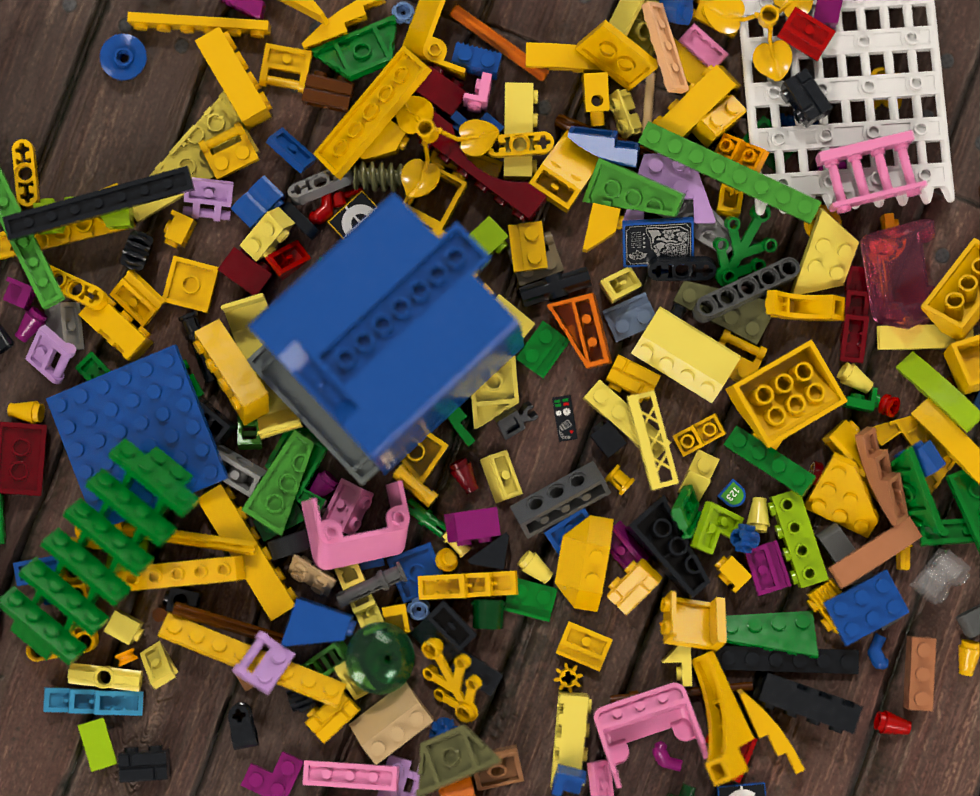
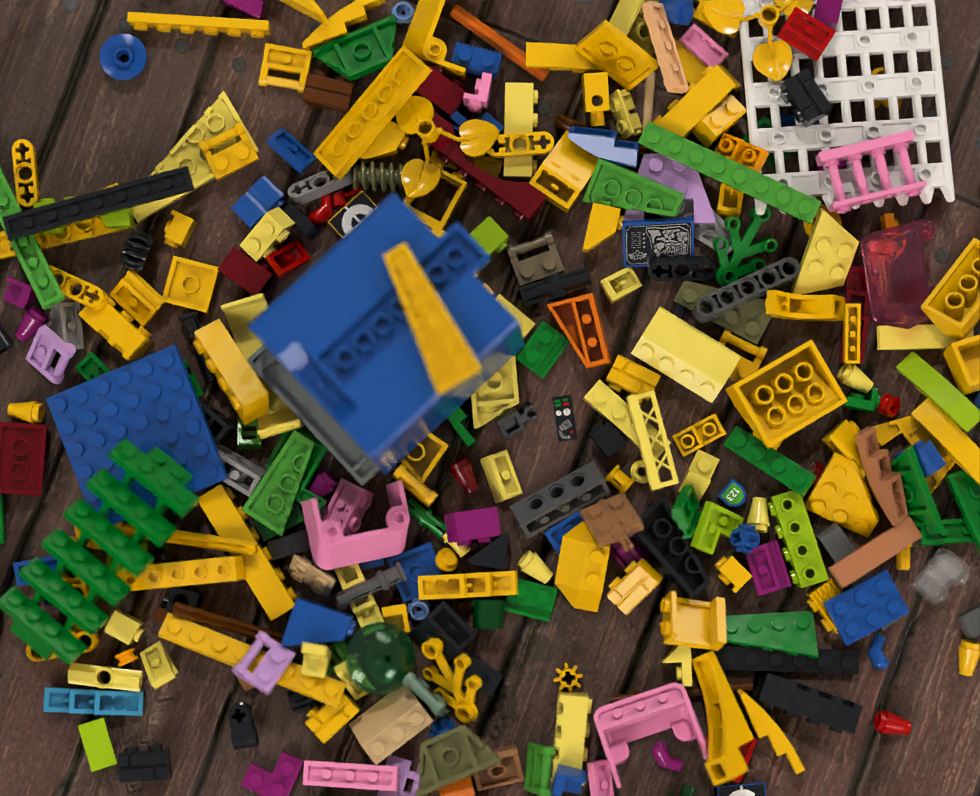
lavender plate [183,177,234,222] -> none
yellow brick [195,27,272,131] -> none
yellow plate [508,221,548,273] -> none
yellow plate [555,621,613,672] -> none
sand blue plate [602,292,655,343] -> none
nougat brick [903,636,936,711] -> none
none -> light yellow slope [301,643,333,678]
none -> yellow wing [383,243,482,396]
none -> sand green plate [402,672,450,717]
none -> bright green plate [524,742,555,796]
none -> medium nougat plate [580,492,644,551]
none -> light yellow plate [630,460,648,483]
none -> yellow piece [843,303,861,364]

